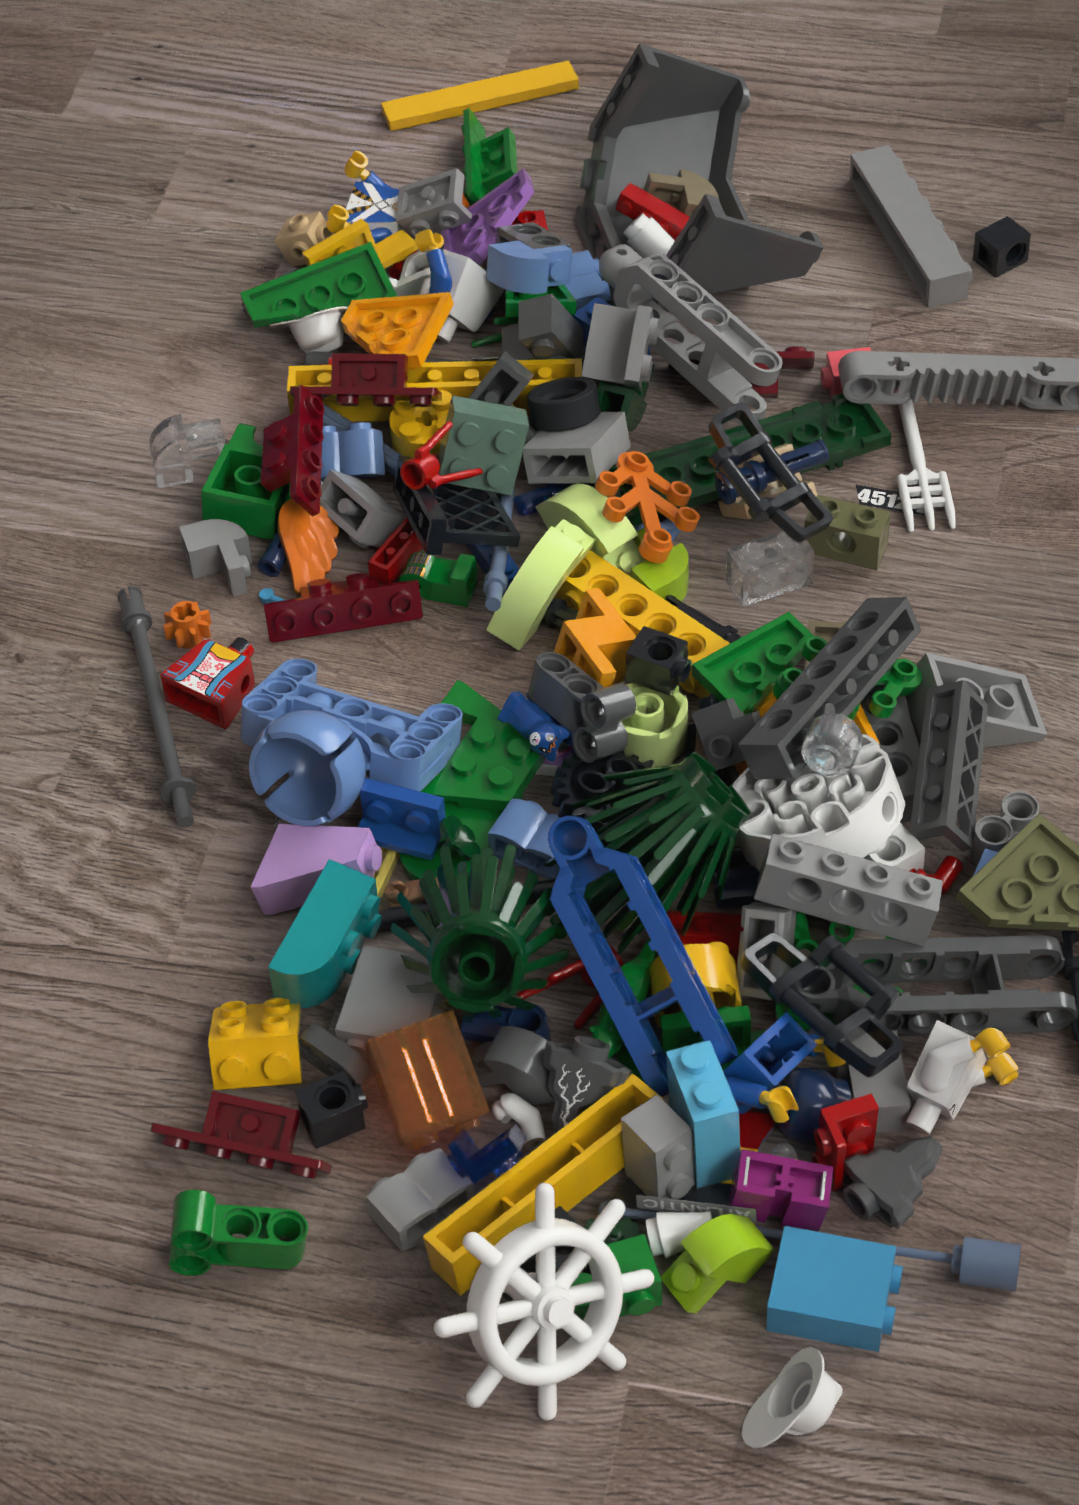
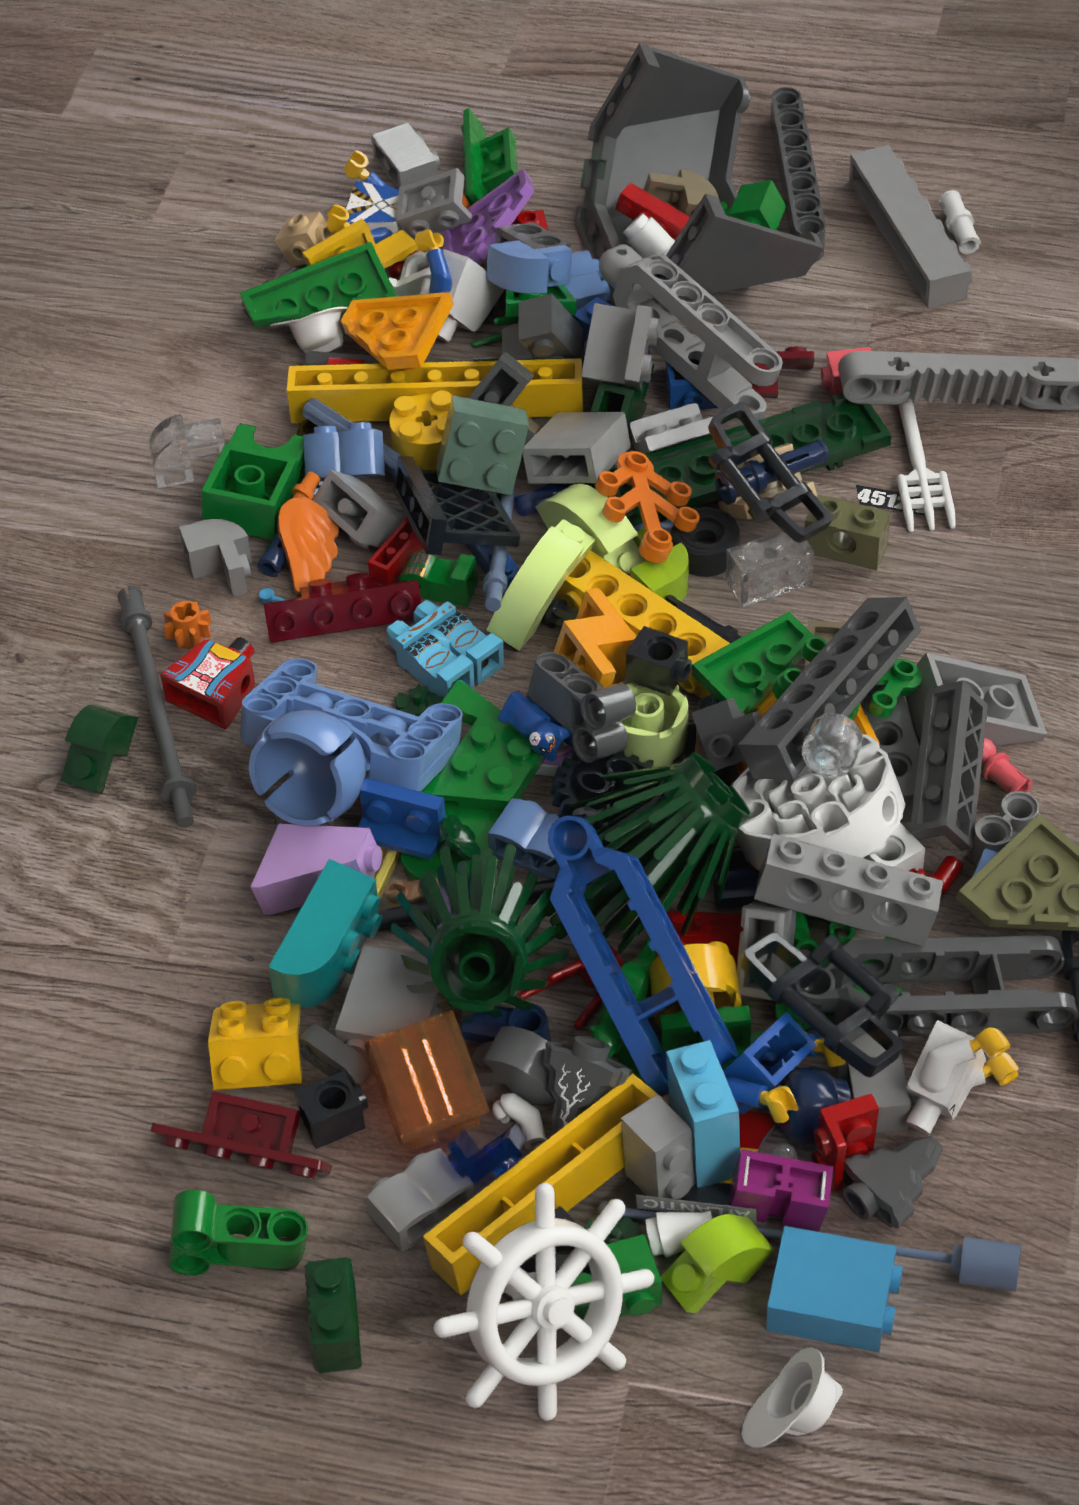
dark red bracket [261,385,324,517] -> none
dark red bracket [290,353,442,407] -> none
yellow tile [381,61,579,131] -> none
red plant [400,421,483,490] -> none
black tyre [527,377,601,431] -> none
black brick [973,216,1031,278] -> none
none -> dark green brick [61,705,138,793]
none -> dark green brick [304,1257,362,1373]
none -> brick [371,122,440,190]
none -> medium azure hips [386,600,504,700]
none -> dark green plant [394,684,443,717]
none -> light grey bracket [628,403,713,454]
none -> blue bracket [665,360,718,410]
none -> black tyre [671,507,740,577]
none -> green brick [720,180,786,230]
none -> dark grey beam [771,87,826,262]
none -> white pin [939,190,981,254]
none -> coral pin [966,738,1033,794]

